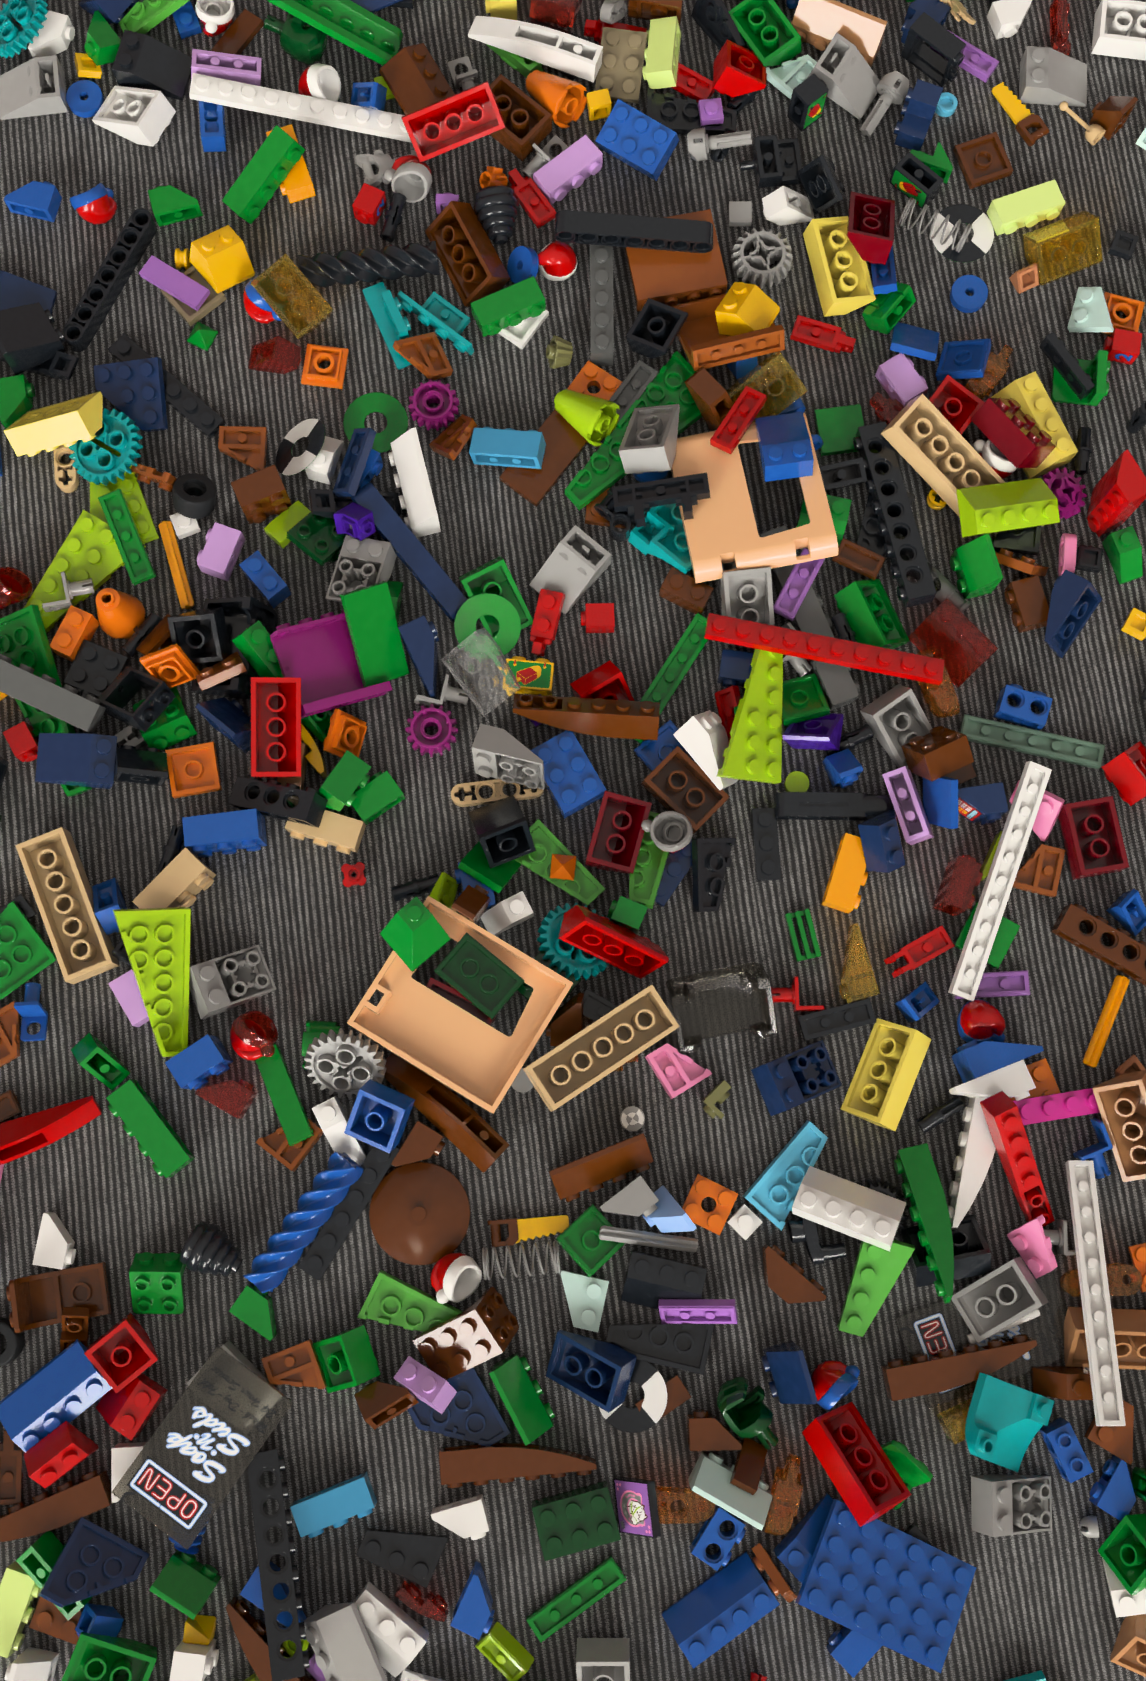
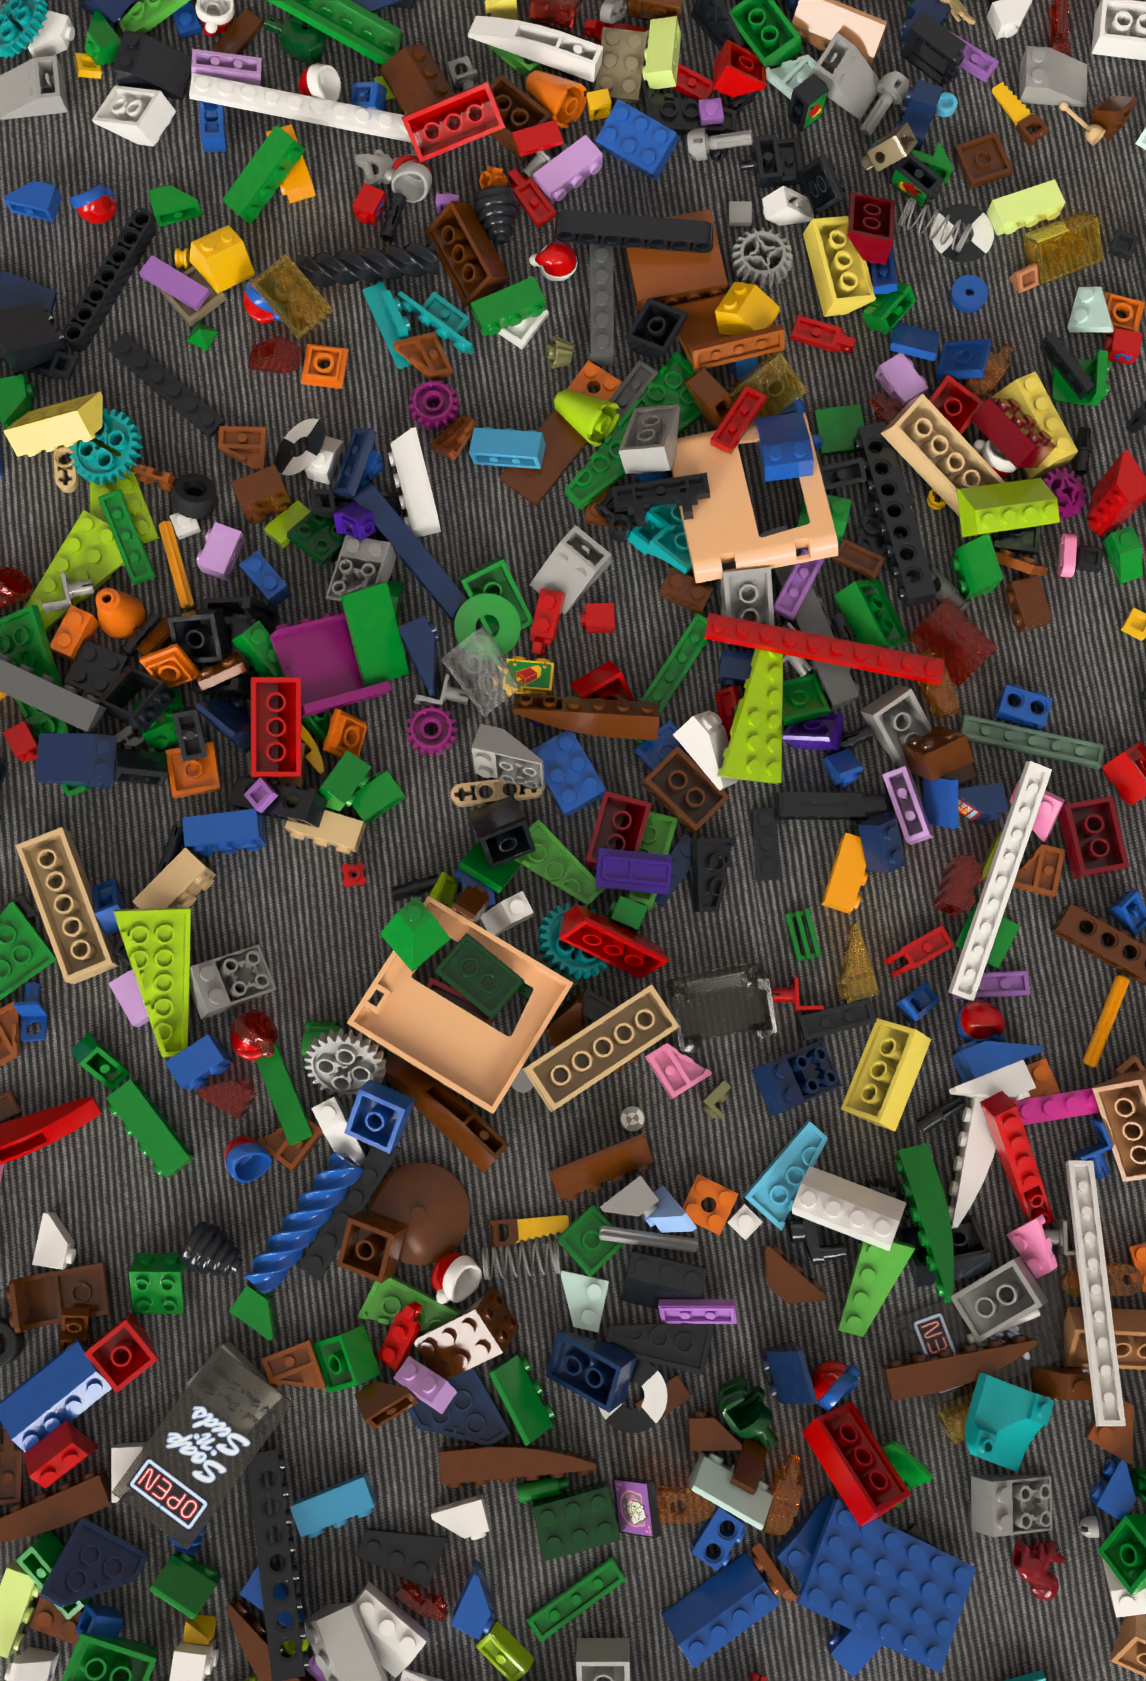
blue piece [66,80,104,118] -> none
dark blue plate [94,357,168,432] -> none
red slope [96,1373,168,1441] -> none
green sticker [343,392,408,453] -> none
reddish brown slope [391,1121,446,1167] -> none
blue piece [507,246,539,284] -> none
orange slope [550,854,576,881] -> none
light grey piece [641,811,693,853] -> none
lime tile [784,771,809,792] -> none
blue brick [1039,1417,1094,1483] -> none
dark blue slope [1044,570,1102,659] -> none
none -> black brick [172,705,209,762]
none -> blue piece [224,1136,272,1184]
none -> medium lavender plate [244,777,279,813]
none -> reddish brown brick [336,1210,406,1283]
none -> red hinge [377,1301,423,1372]
none -> red tile [512,120,563,157]
none -> green cylinder [517,1477,569,1503]
none -> dark purple piece [595,848,672,895]
none -> dark tan torso [861,122,918,171]
none -> dark red animal [1011,1539,1067,1601]

